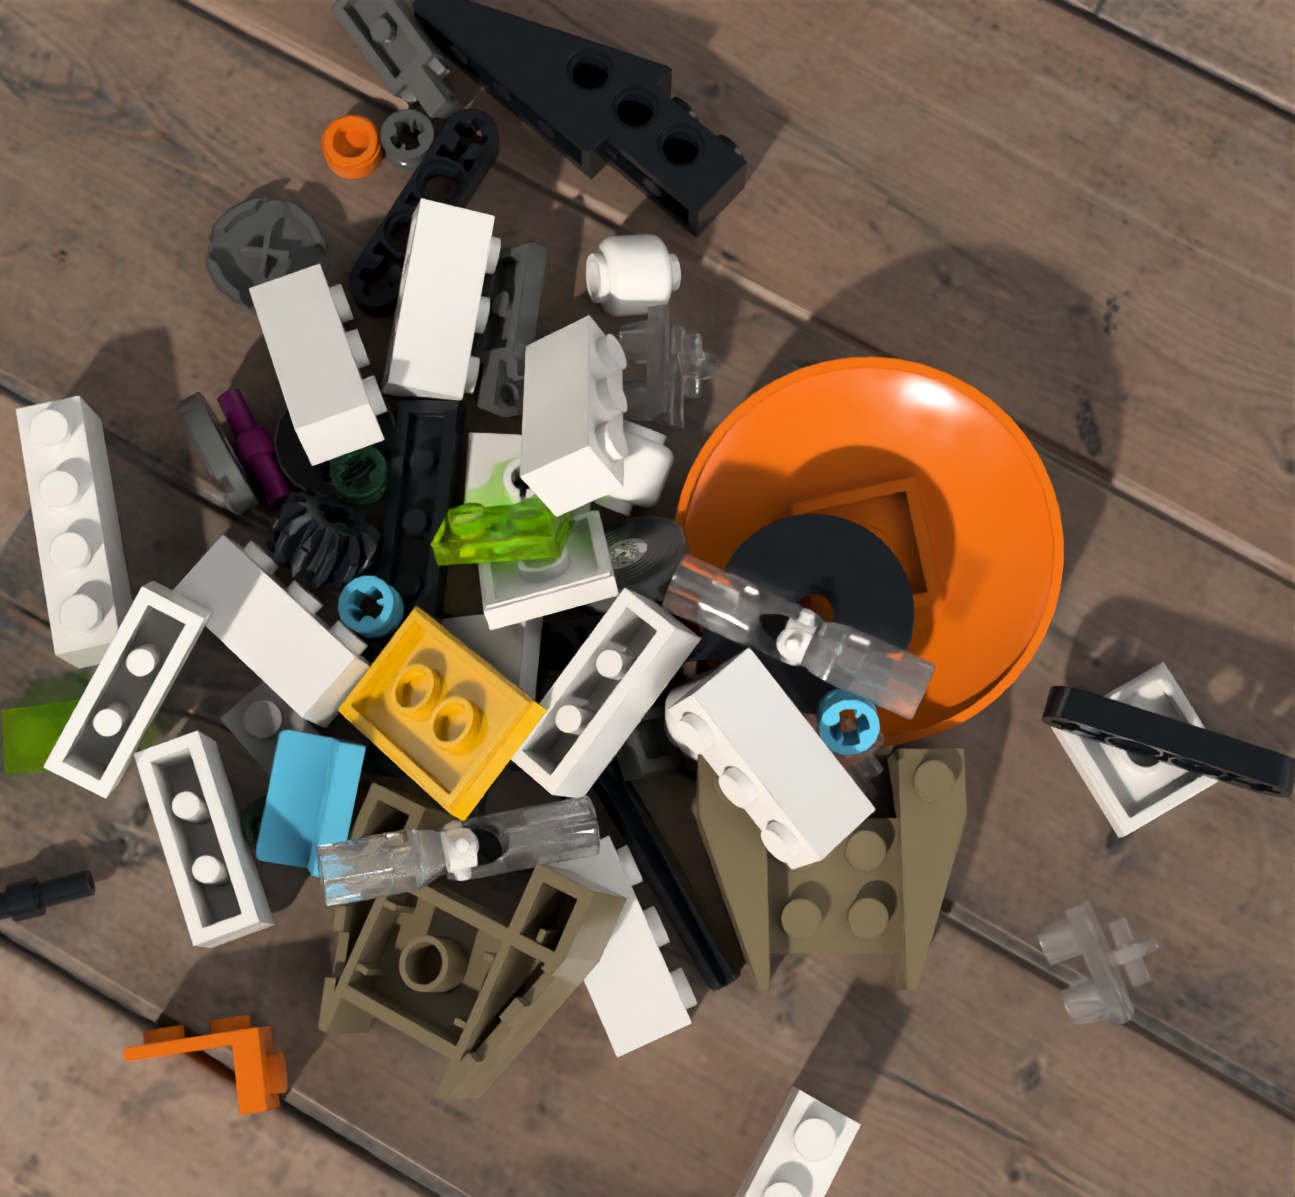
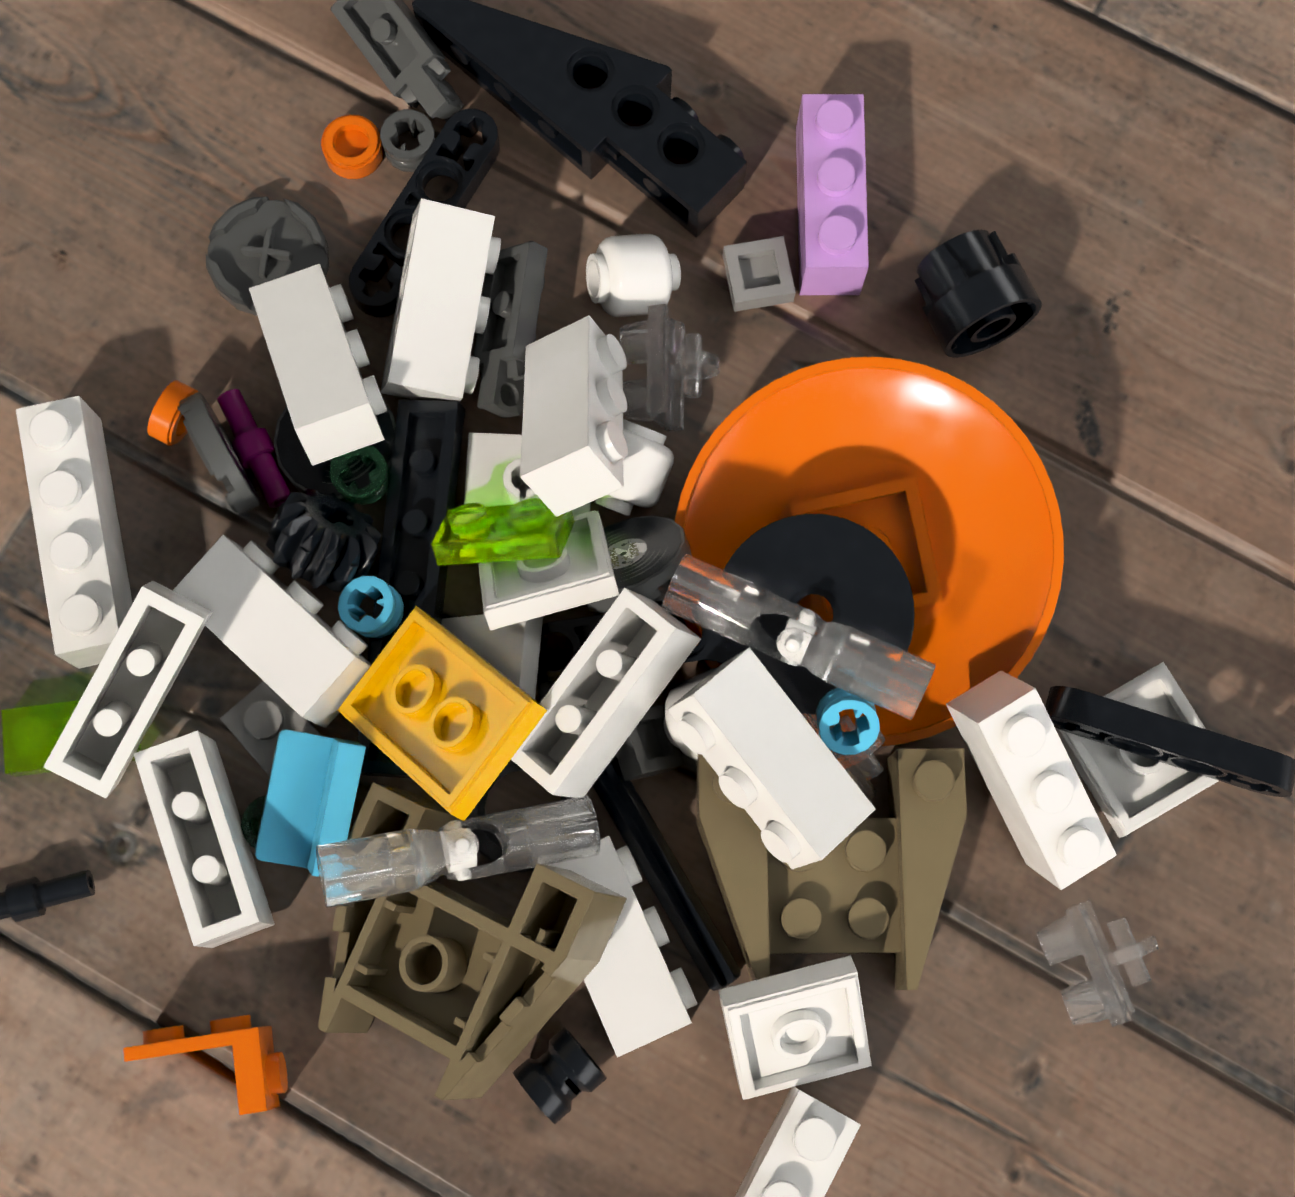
none -> orange tile [147,380,199,446]
none -> black wheel [513,1027,607,1124]
none -> white tile [718,955,872,1100]
none -> light grey plate [722,236,796,312]
none -> lavender brick [796,94,869,295]
none -> black piece [914,230,1042,358]
none -> white brick [946,671,1116,890]

